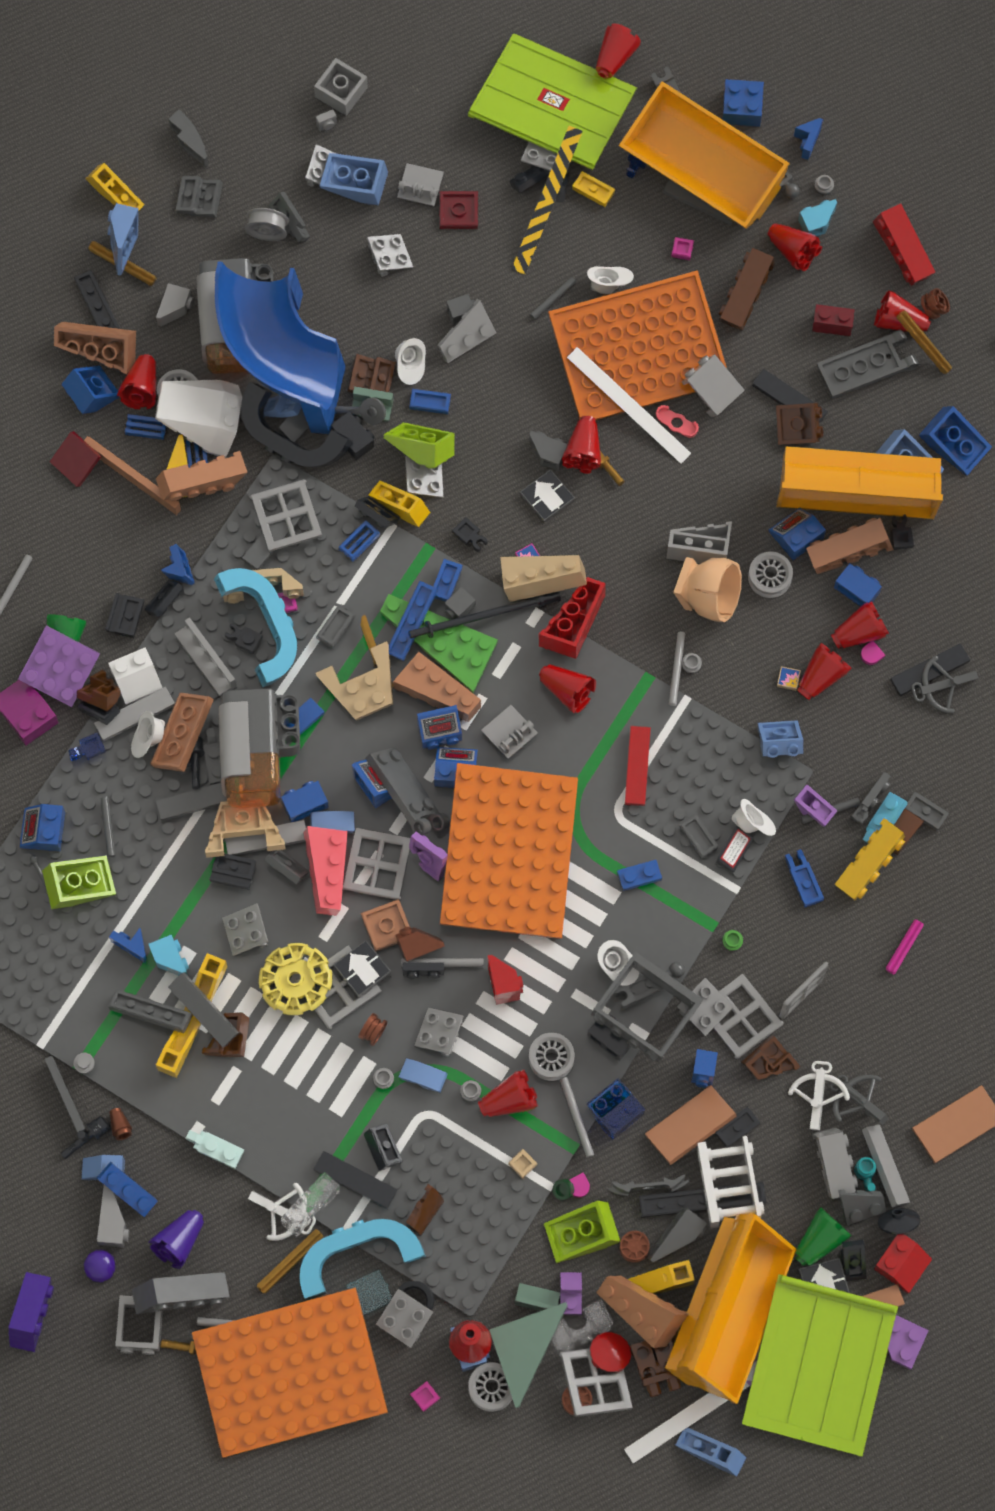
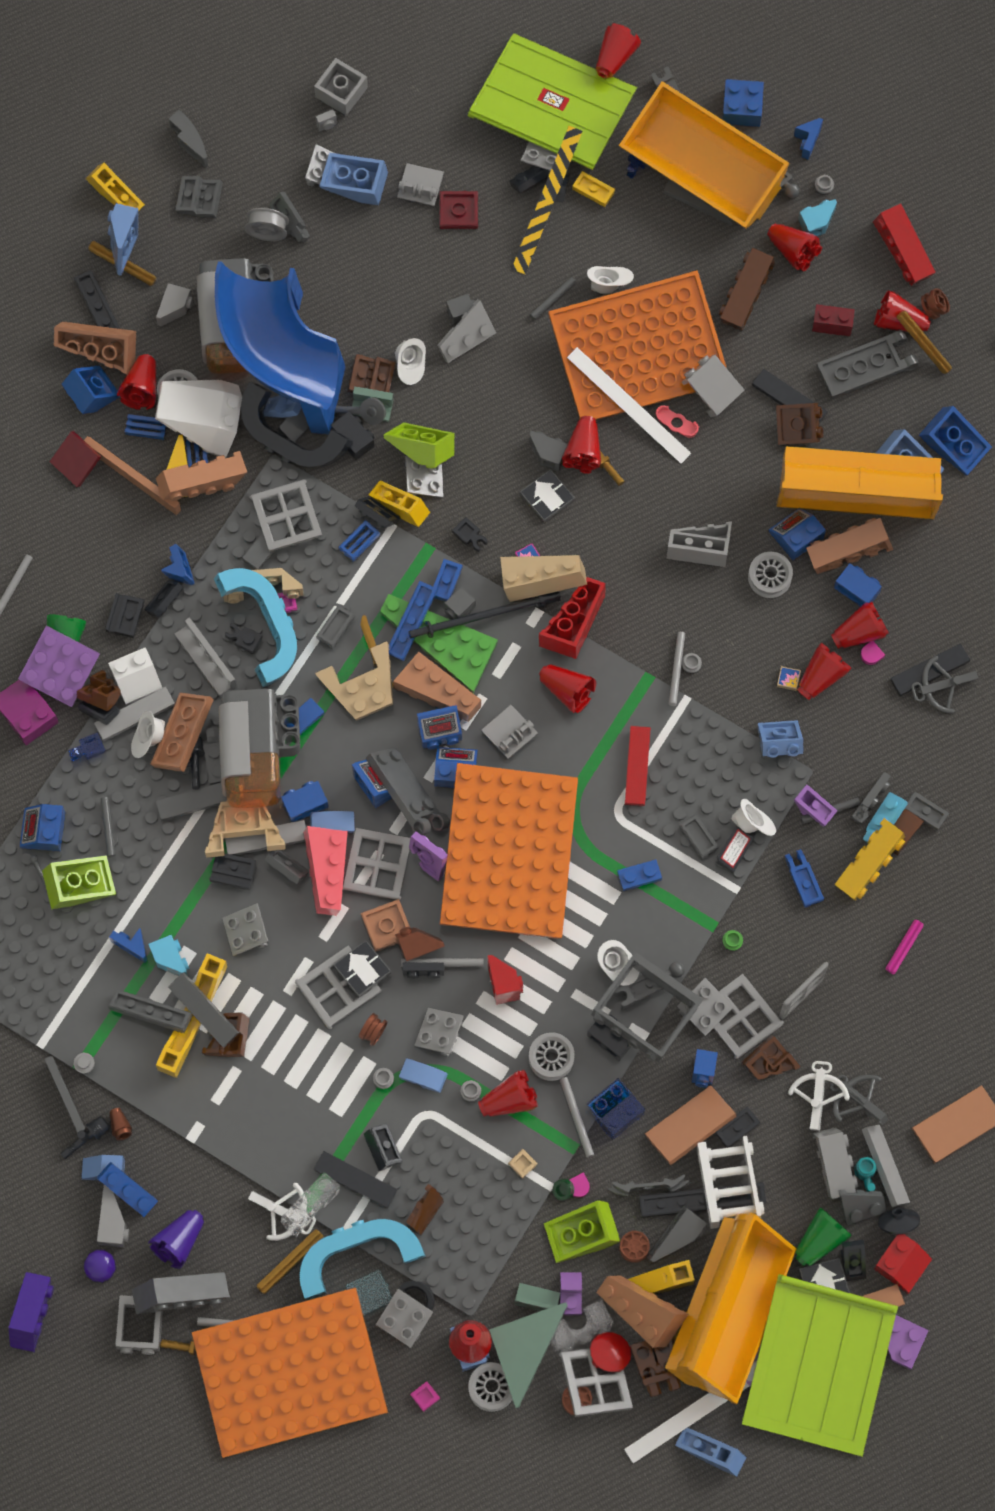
light aqua hinge [186,1130,244,1169] -> none
light yellow plate [259,943,332,1015] -> none
light grey hinge [367,234,413,276] -> none
blue tile [409,389,451,414] -> none
dark pink tile [671,237,694,260] -> none
light nougat plate [673,557,742,622] -> none
black plate [891,514,914,550] -> none

